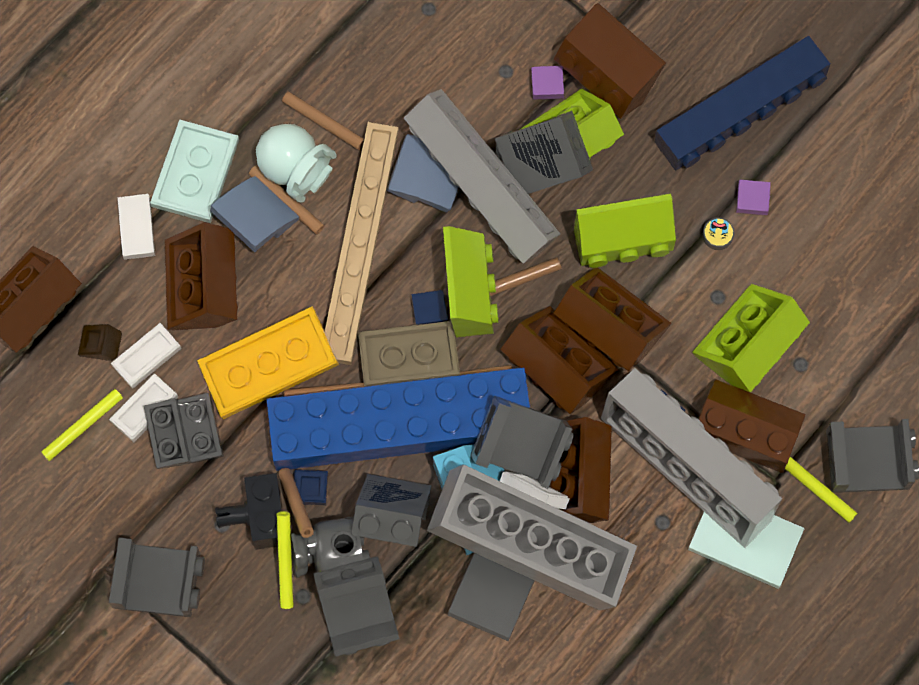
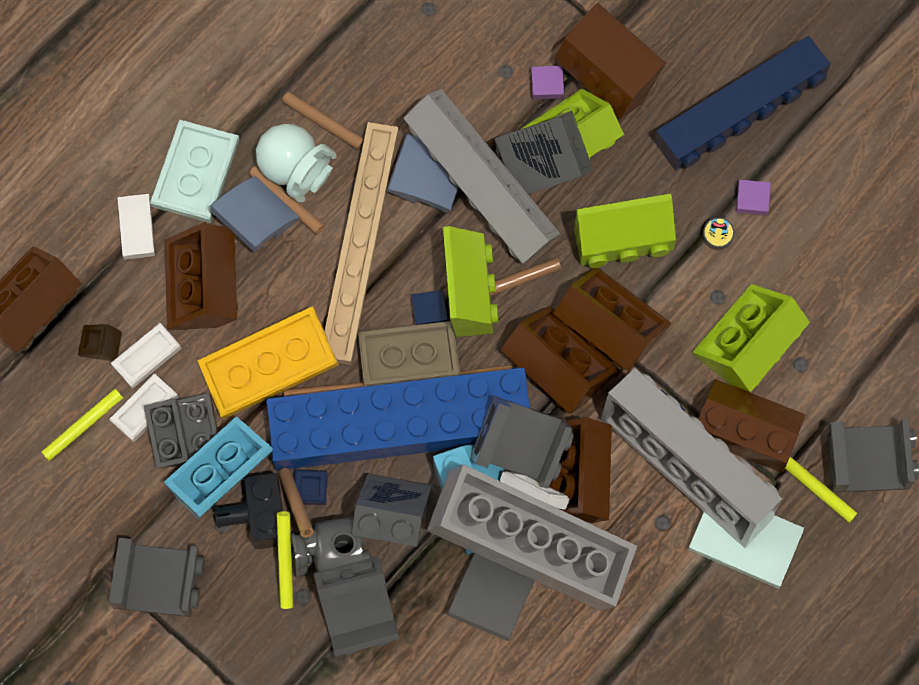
none -> medium azure slope [164,416,273,520]

